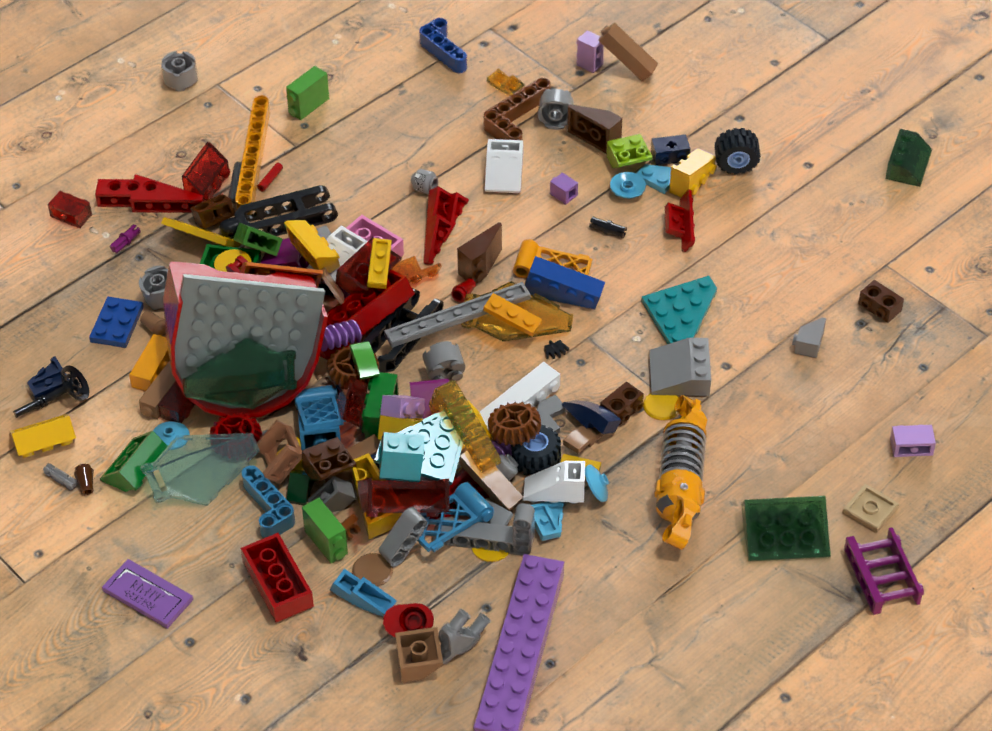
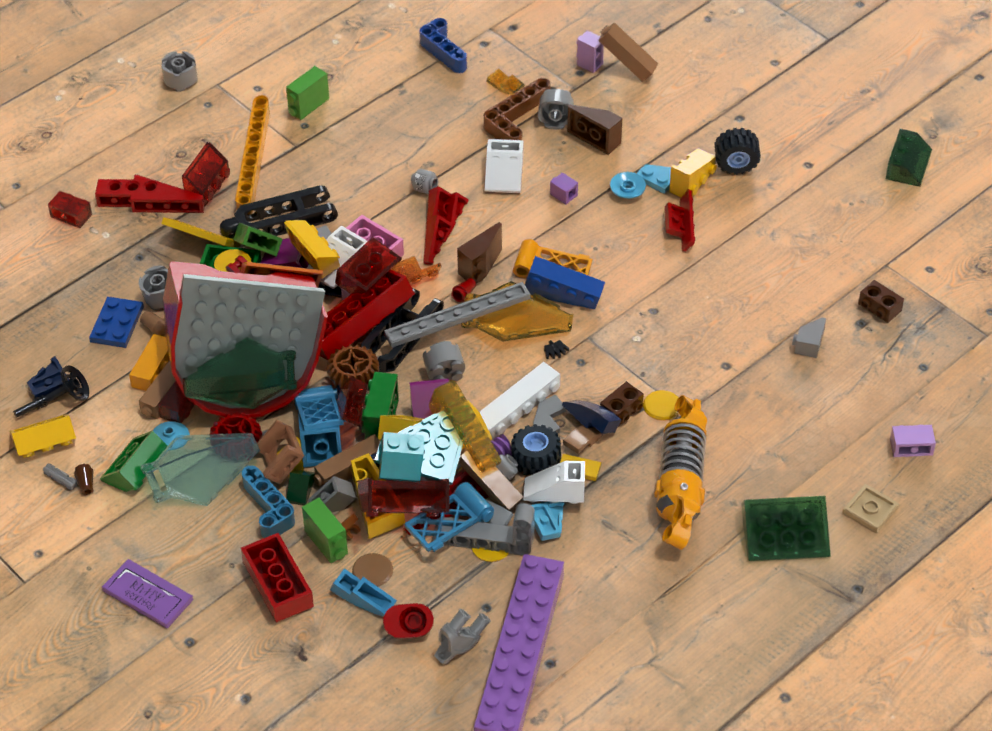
magenta axle [110,224,141,253] -> none
reddish brown brick [190,194,235,229] -> none
dark grey axle [228,162,242,204] -> none
red piece [257,162,283,192] -> none
reddish brown slope [302,437,357,481] -> none
medium lavender piece [321,320,362,351] -> none
medium nougat piece [322,268,345,304] -> none
bright green slope [350,341,380,380] -> none
yellow tile [367,238,392,289] -> none
light grey beam [379,507,428,567] -> none
lavender brick [380,395,425,418] -> none
medium nougat slope [395,627,443,683] -> none
light orange plate [483,293,542,337] -> none
dark orange gear [488,401,541,447] -> none
medium azure dish [585,465,609,502] -> none
black pin [589,216,627,238] -> none
lime slope [607,134,653,168] -> none
teal plate [641,275,717,344] -> none
light grey slope [649,338,711,396] -> none
brick [651,134,691,165] -> none
magenta fence [844,527,924,615] -> none

